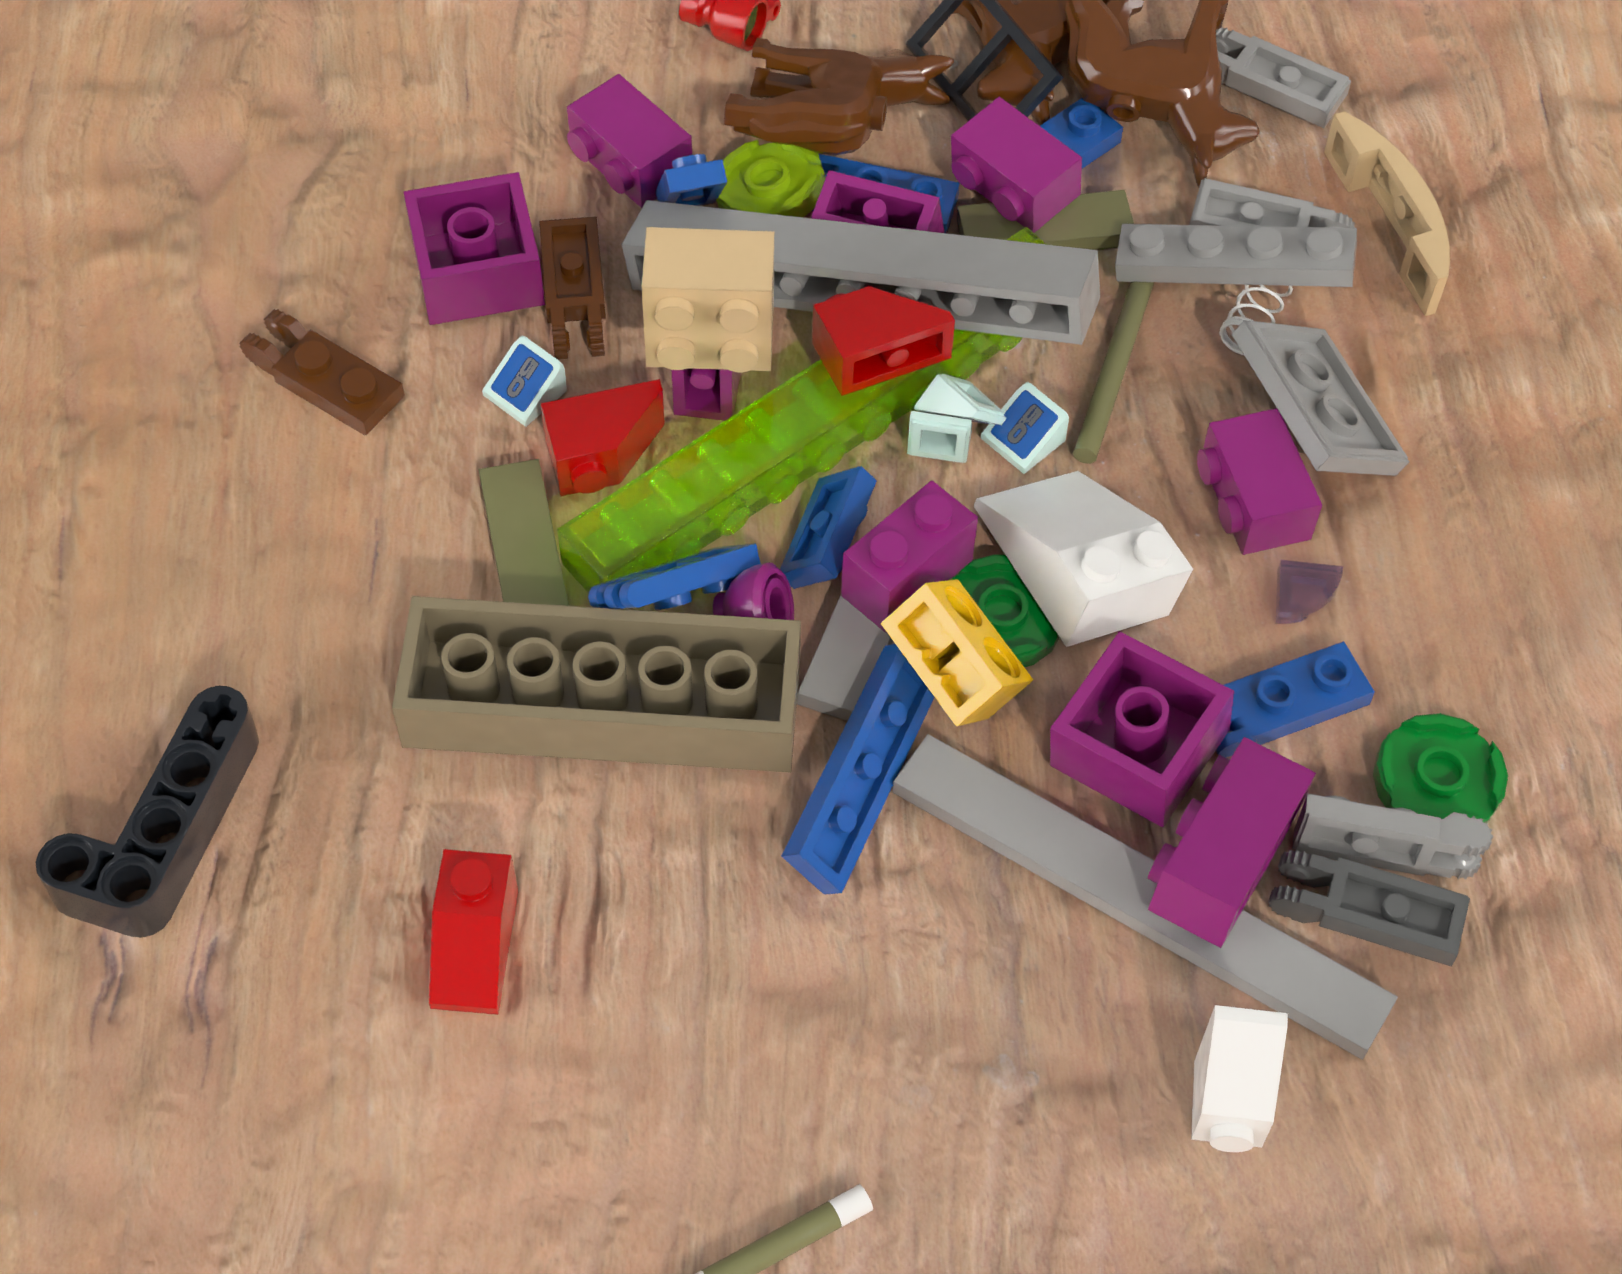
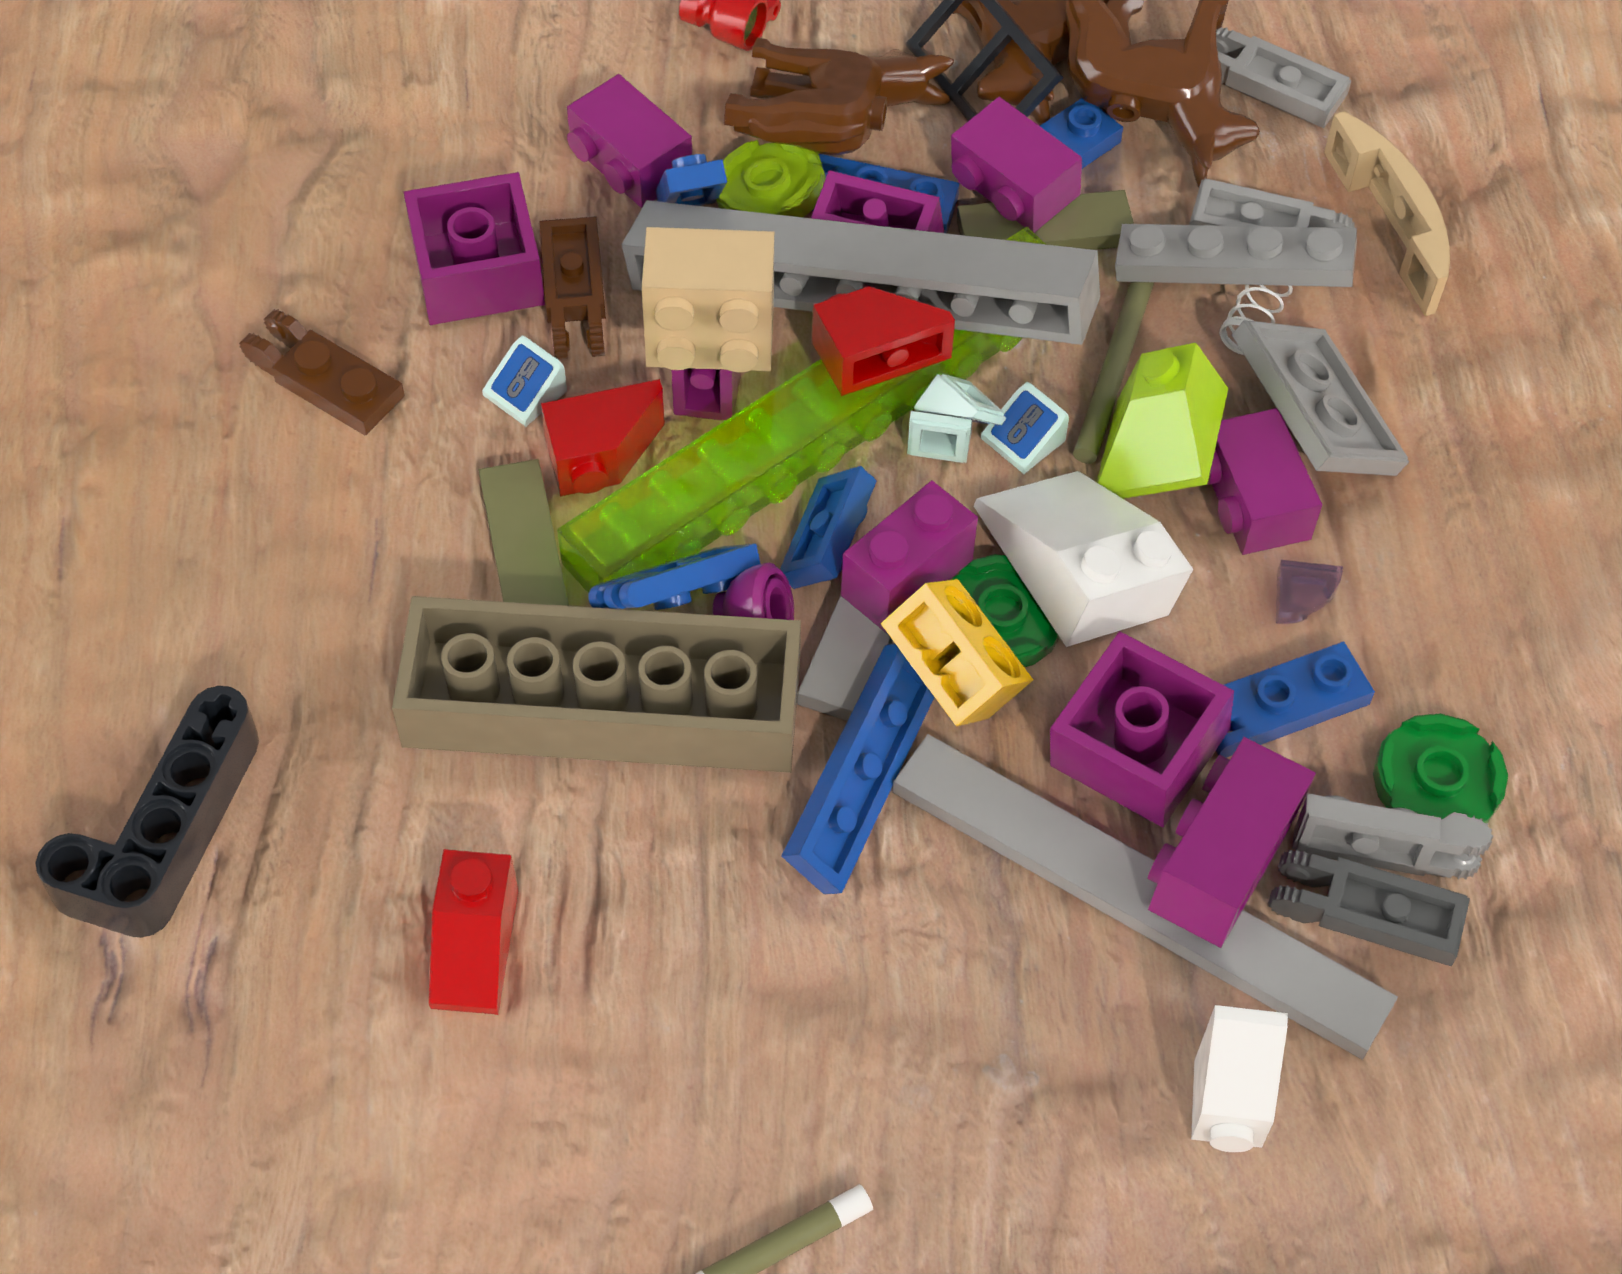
none -> lime slope [1097,342,1228,499]

